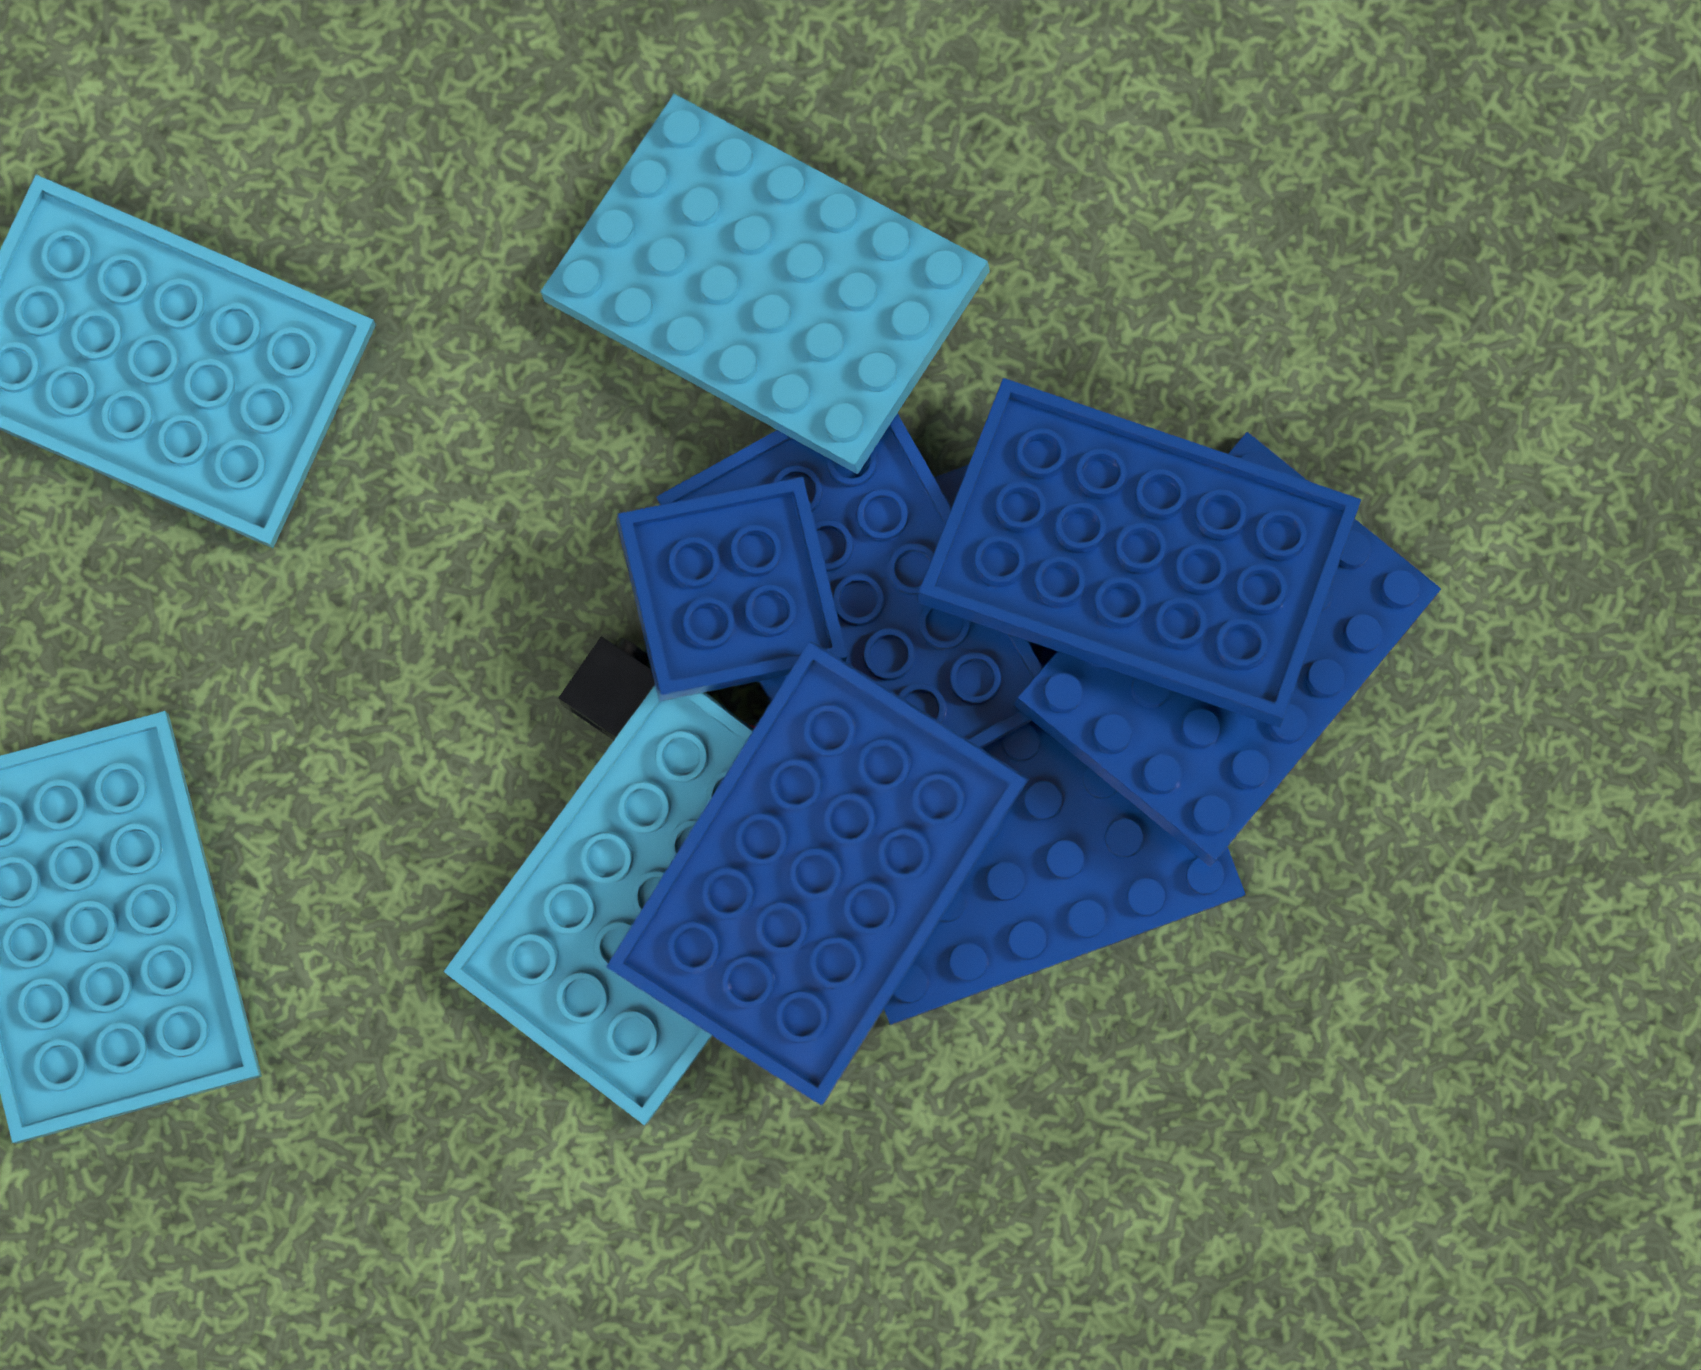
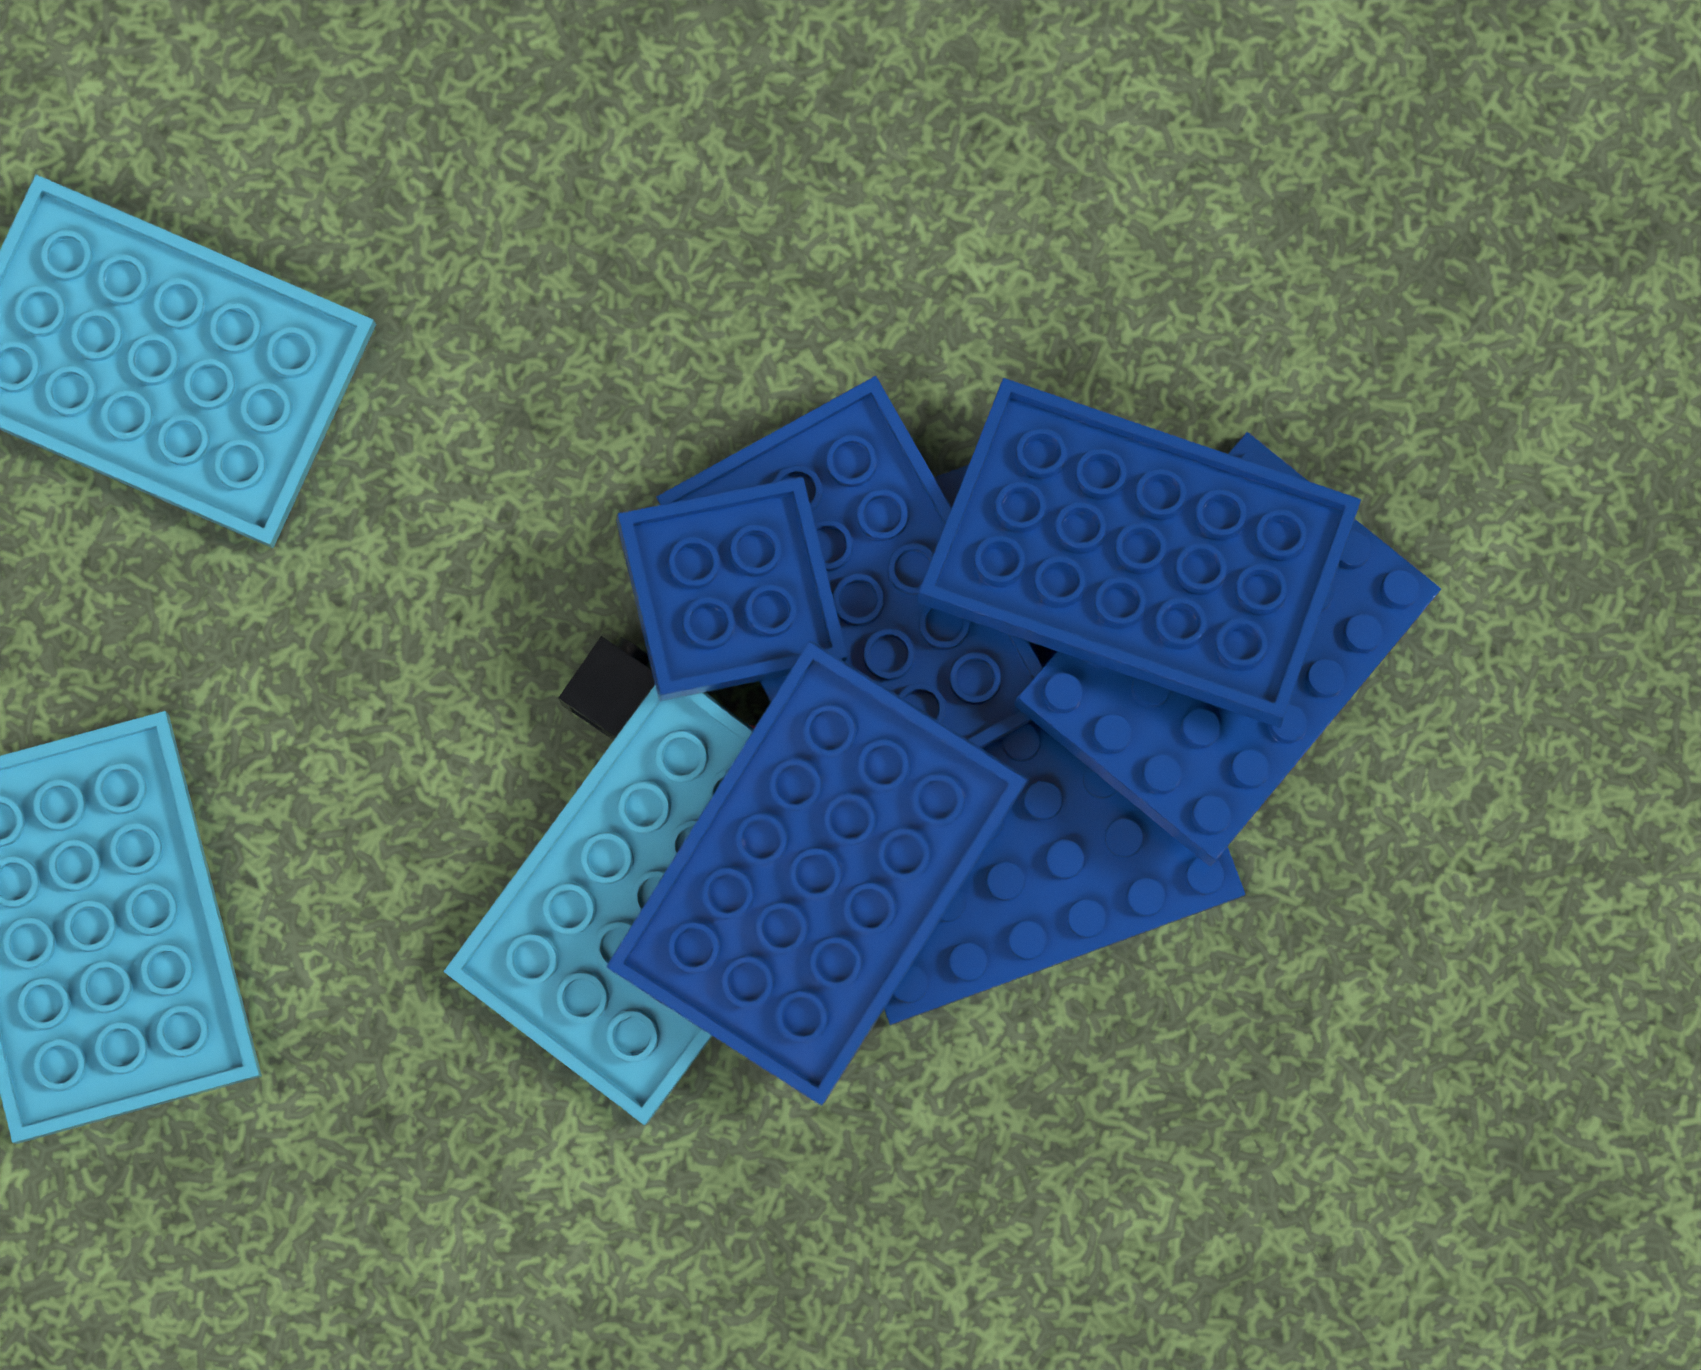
medium azure plate [540,94,990,474] -> none

